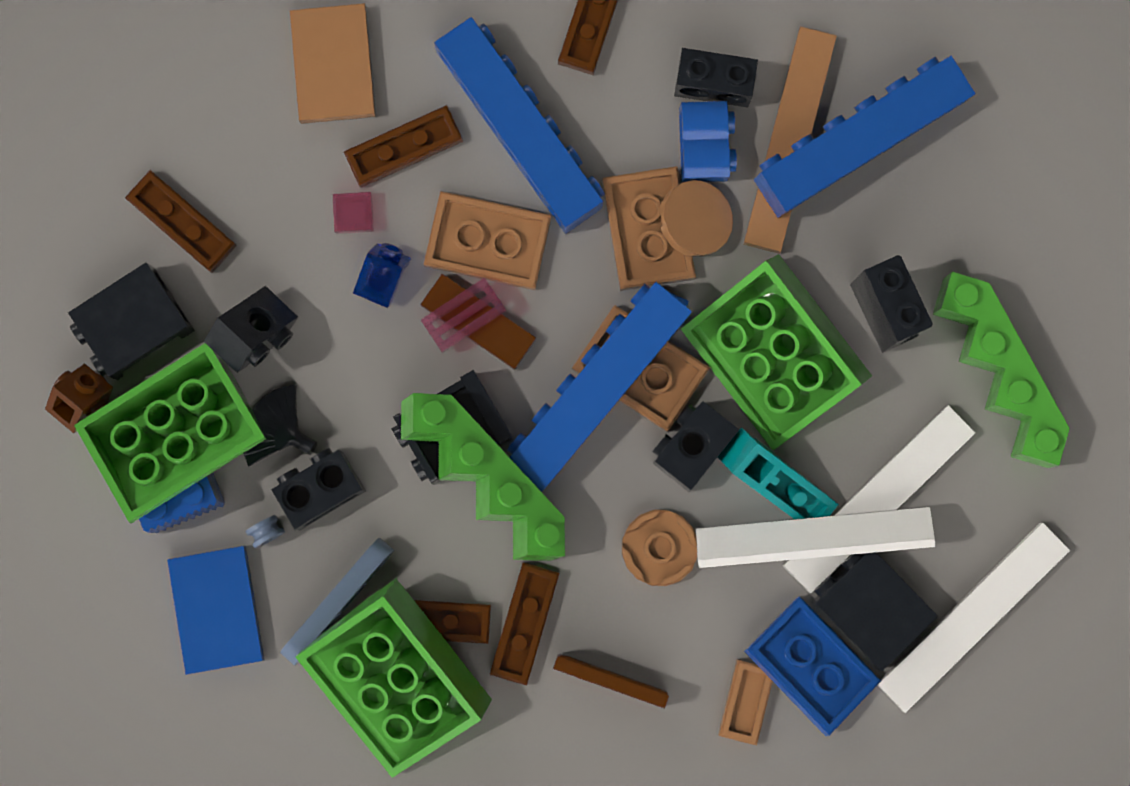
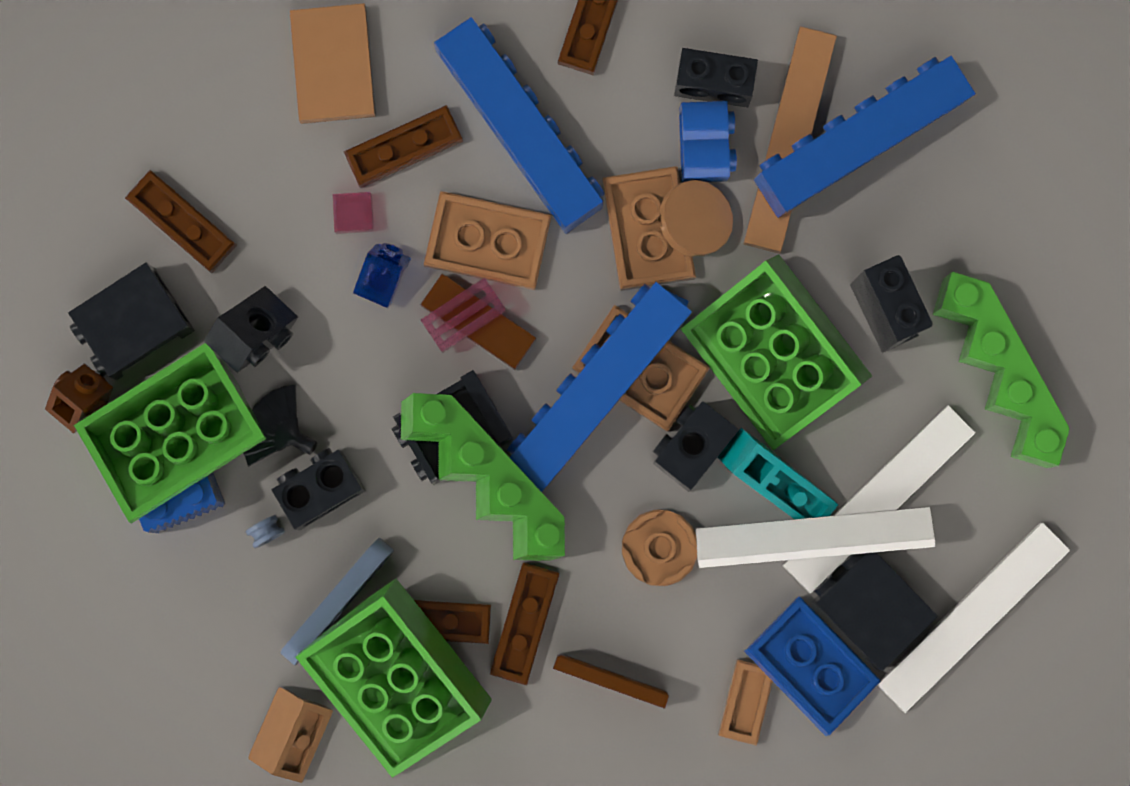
blue tile [167,546,264,675] -> none
none -> medium nougat panel [248,687,333,783]

